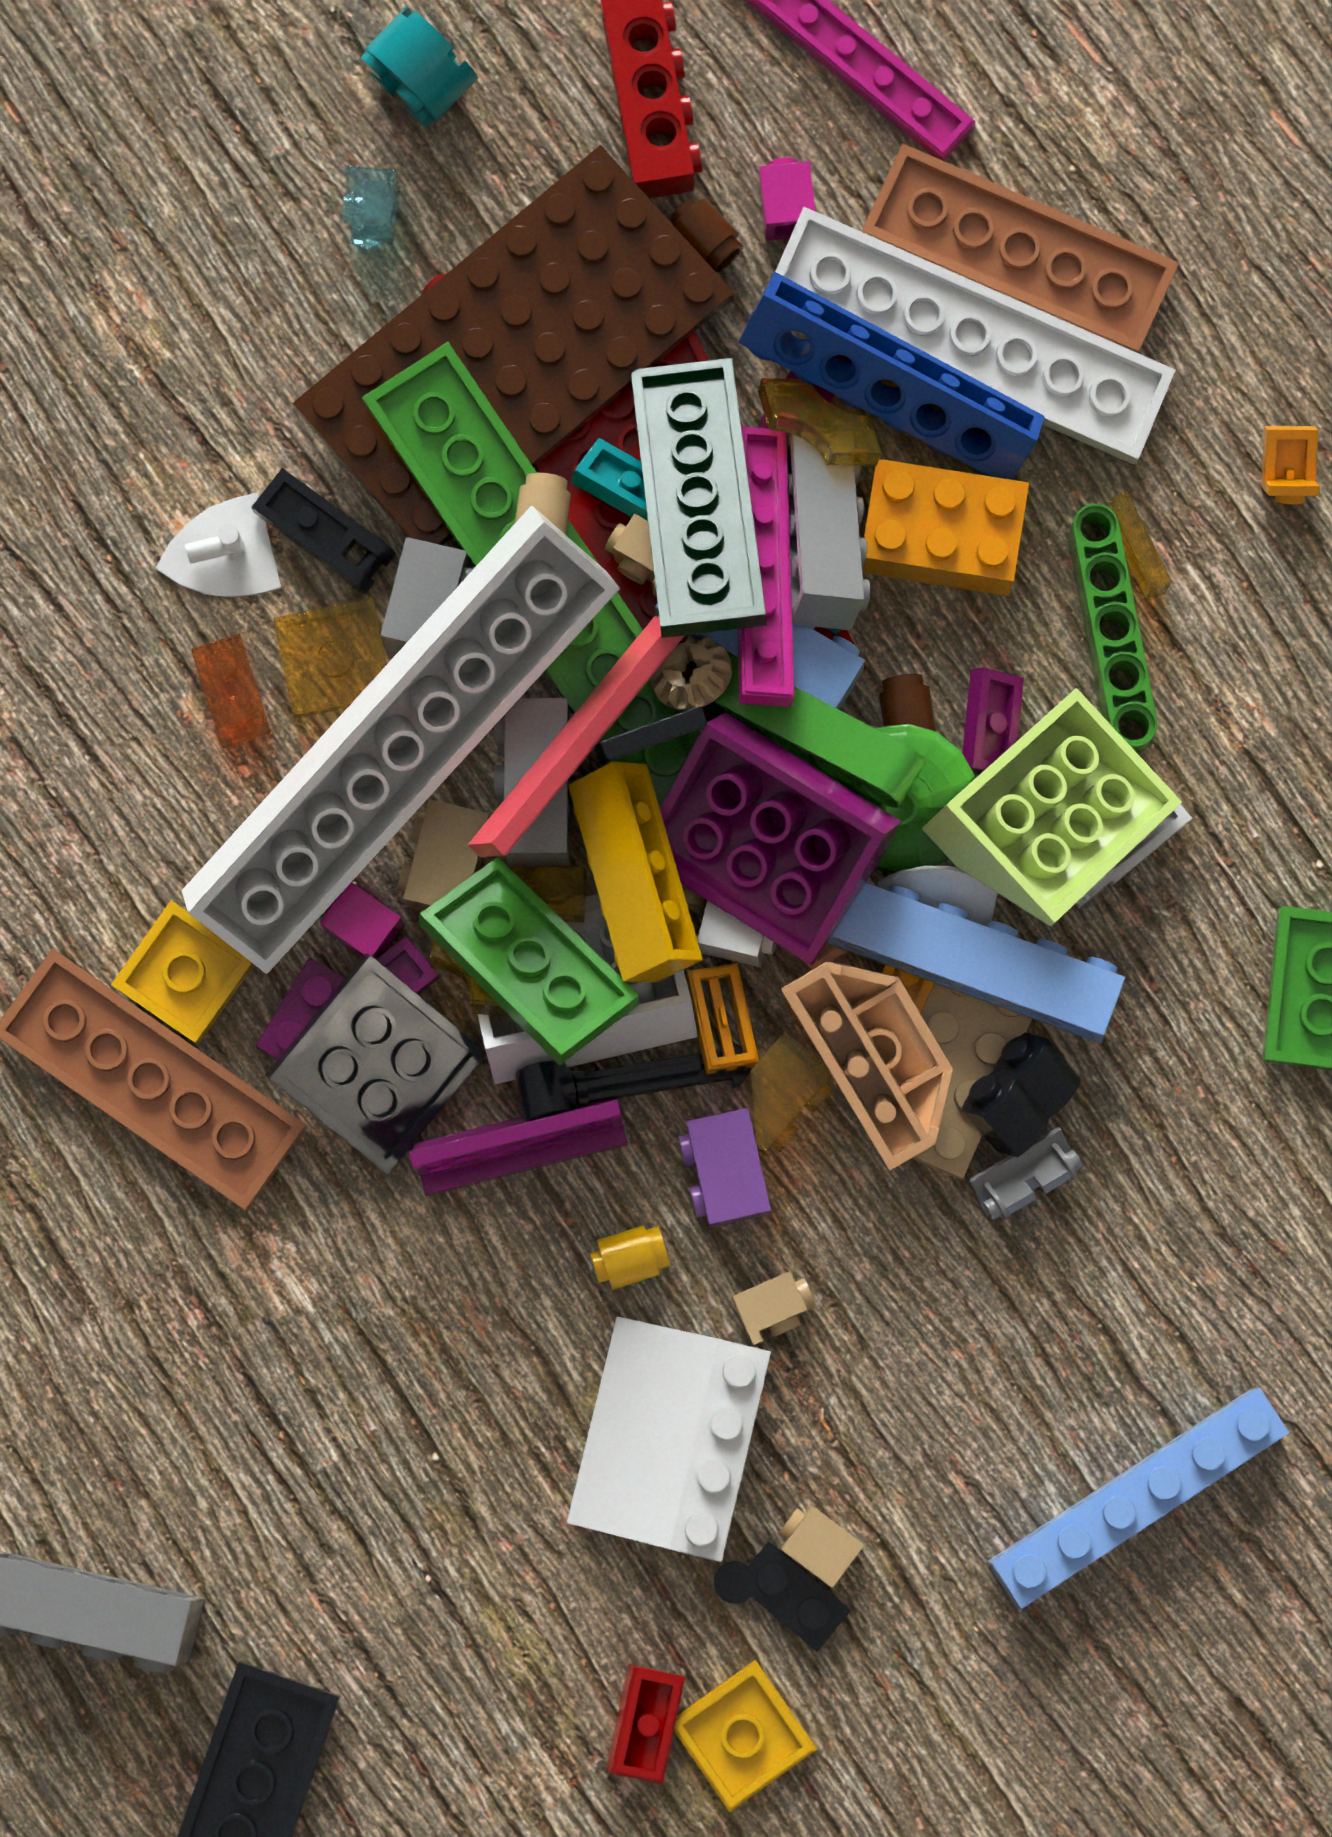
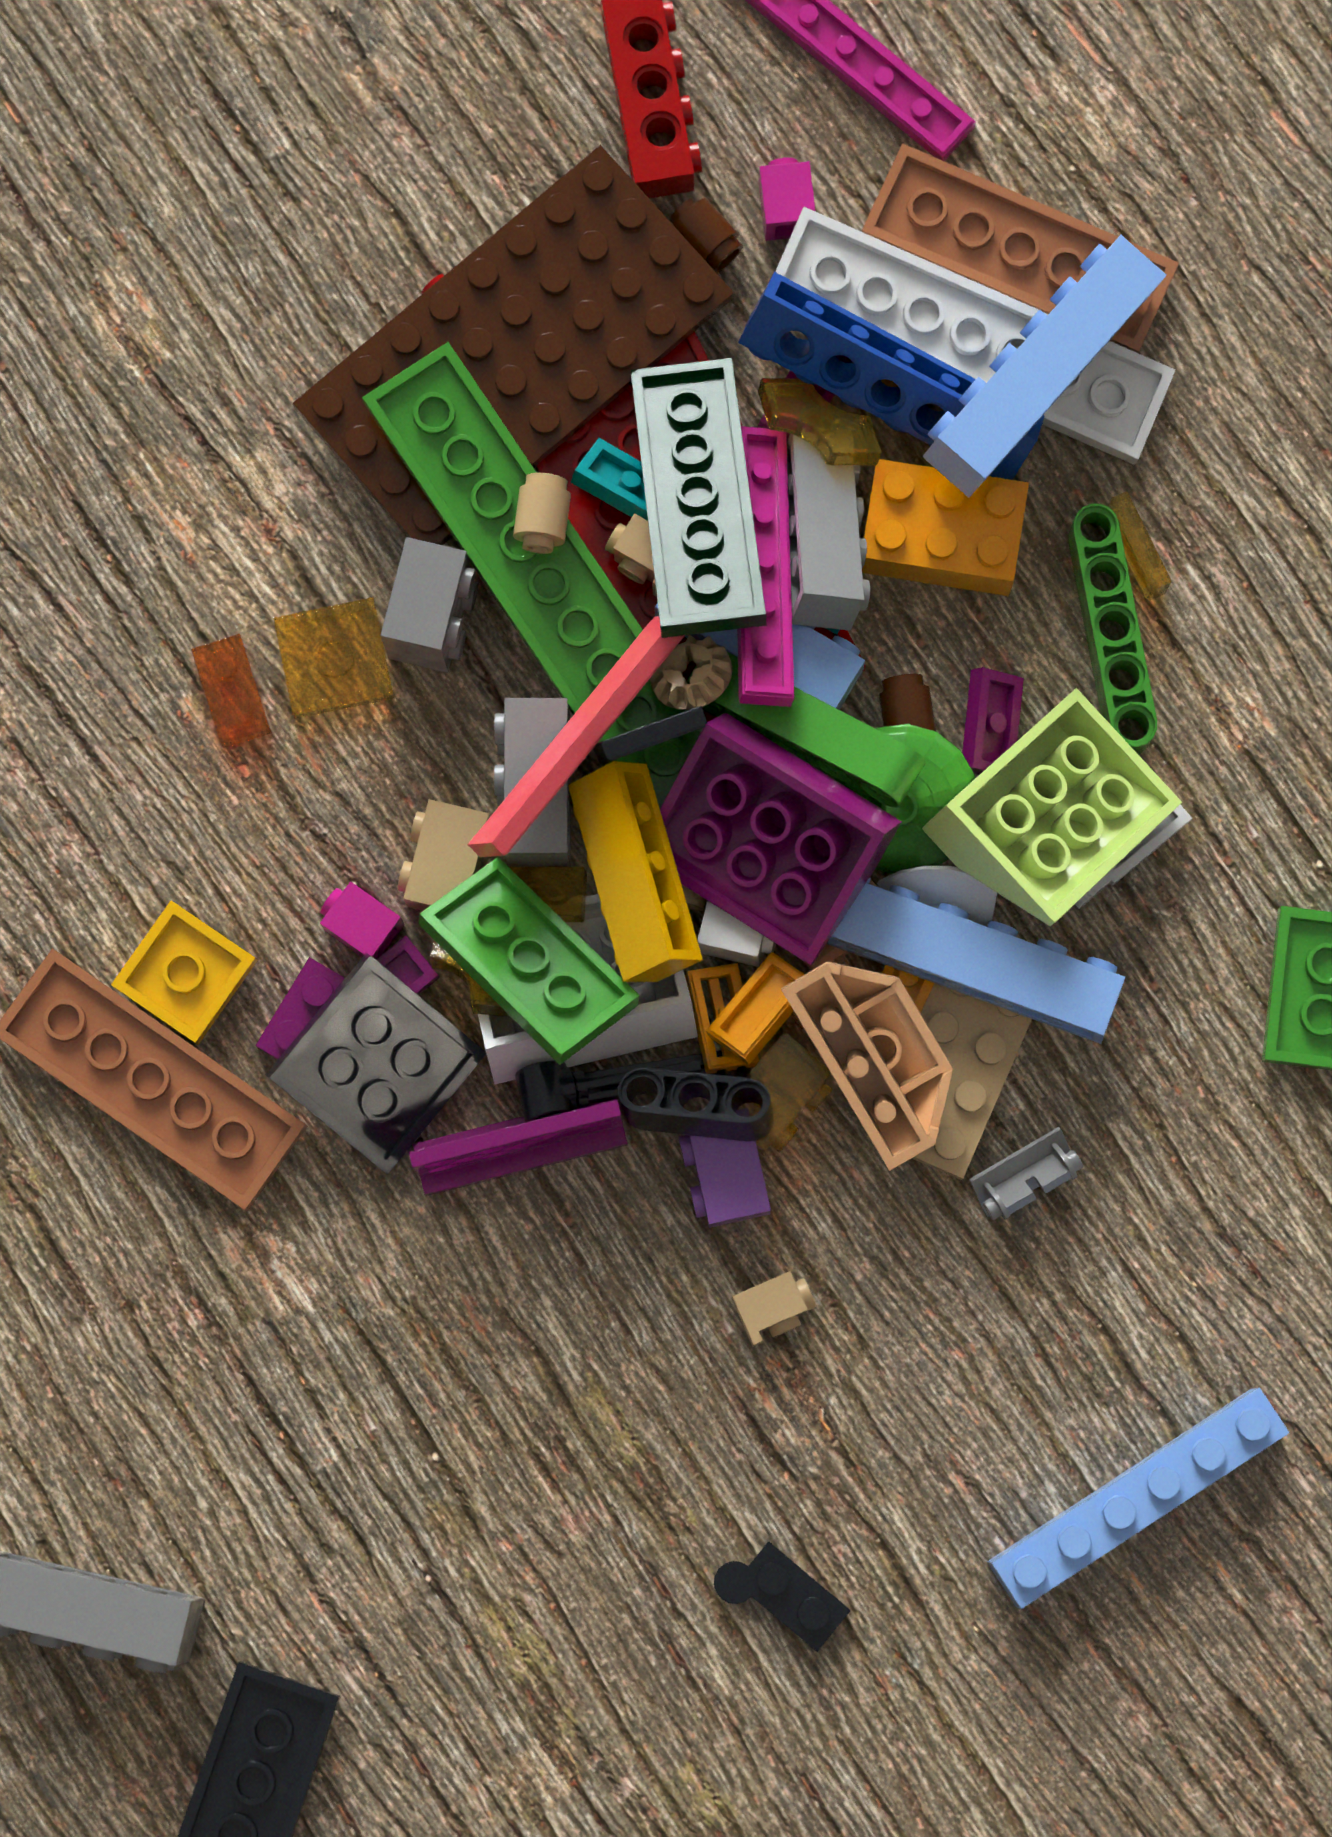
white shield [155,492,282,598] -> none
white brick [182,505,620,974] -> none
black plate [251,468,396,595] -> none
clear light blue brick [342,166,400,249] -> none
teal brick [360,6,478,128] -> none
white slope [567,1316,771,1562] -> none
yellow brick [590,1225,671,1290] -> none
red slope [606,1663,685,1784] -> none
yellow tile [674,1659,817,1812] -> none
tan brick [778,1506,864,1588] -> none
black brick [961,1032,1081,1158] -> none
light orange bracket [1261,426,1320,504] -> none
none -> black beam [618,1067,774,1141]
none -> light orange tile [706,951,805,1065]
none -> light blue brick [922,235,1167,498]

